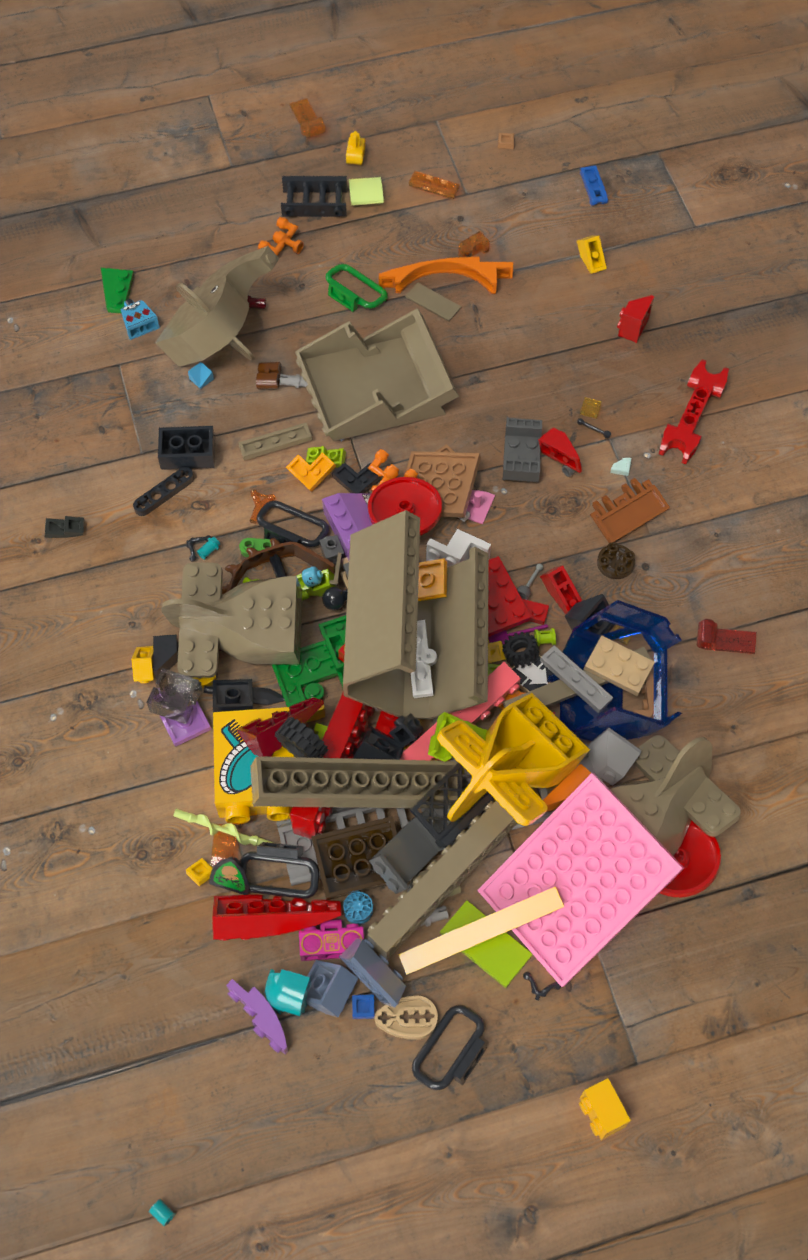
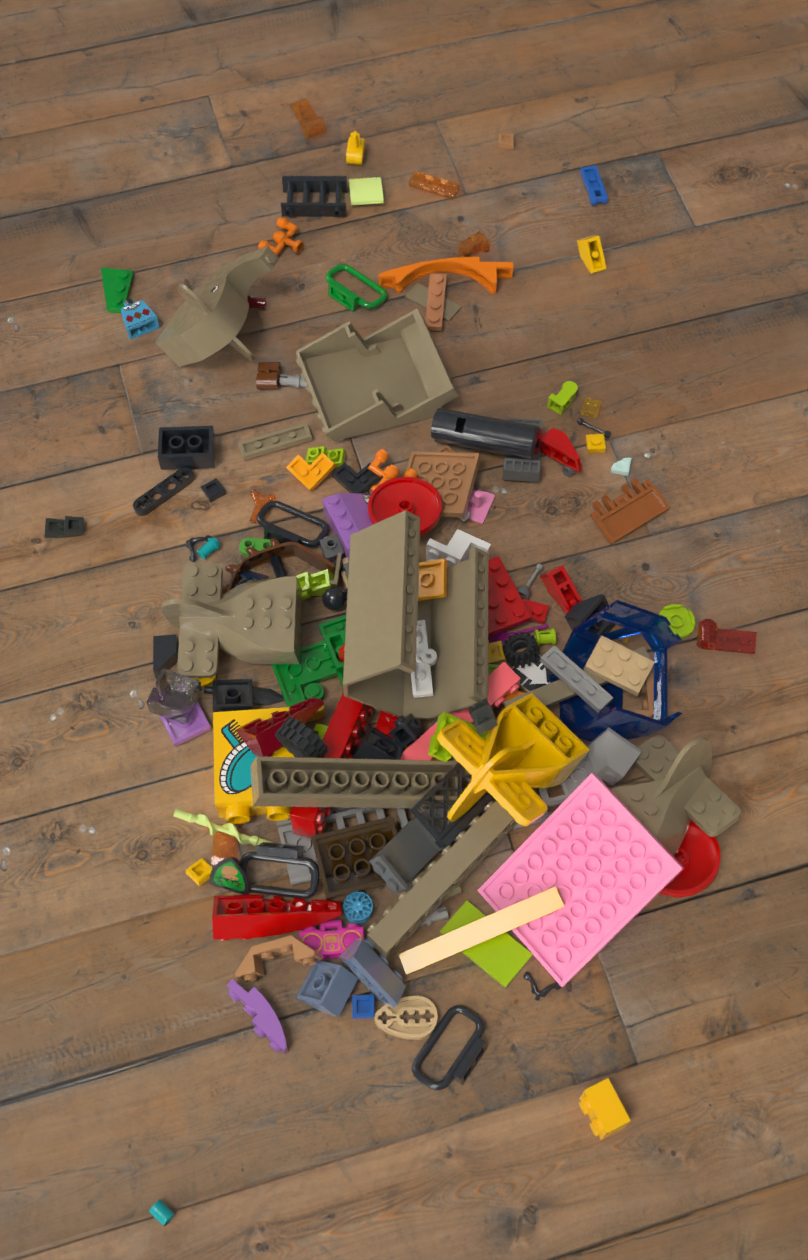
yellow slope [131,646,155,683] -> none
dark azure slope [188,362,214,389] -> none
teal brick [265,969,311,1016] -> none
medium azure piece [302,566,323,587] -> none
orange slope [543,764,591,812] -> none
dark brown tile [597,542,635,579] -> none
red slope [617,295,655,343] -> none
red piece [658,359,729,464] -> none
none -> black tile [201,478,226,503]
none -> medium nougat slope [235,935,323,983]
none -> dark blue piece [236,570,269,586]
none -> nougat plate [425,273,447,331]
none -> black piece [431,408,542,460]
none -> pearl dark grey slope [468,698,498,735]
none -> lime leg [547,381,578,416]
none -> yellow plate [585,434,606,454]
none -> lime tile [657,604,696,640]

